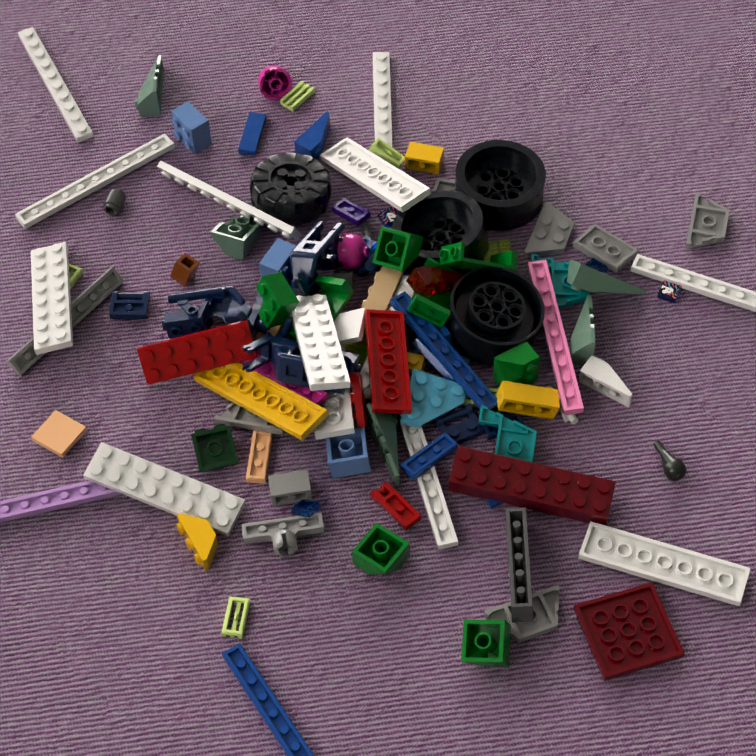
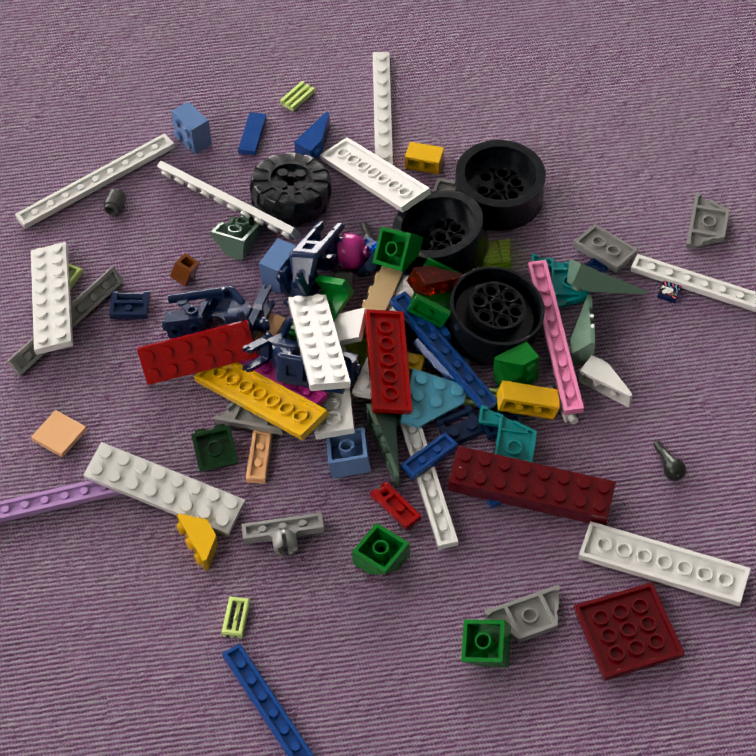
white plate [18,27,93,143] -> none
sand green wedge [135,55,164,116] -> none
green slope [256,272,299,328] -> none
dark pink cylinder [258,65,292,100] -> none
light grey brick [268,470,312,506] -> none
clear blue tile [291,499,320,517] -> none
dark purple plate [332,198,371,226] -> none
red plate [349,372,368,428] -> none
yellowish green tile [369,138,405,168] -> none
clear blue tile [378,206,398,228] -> none
green panel [439,242,518,271] -> none
dark grey brick [505,508,533,623] -> none
light grey wing [524,202,575,257] -> none

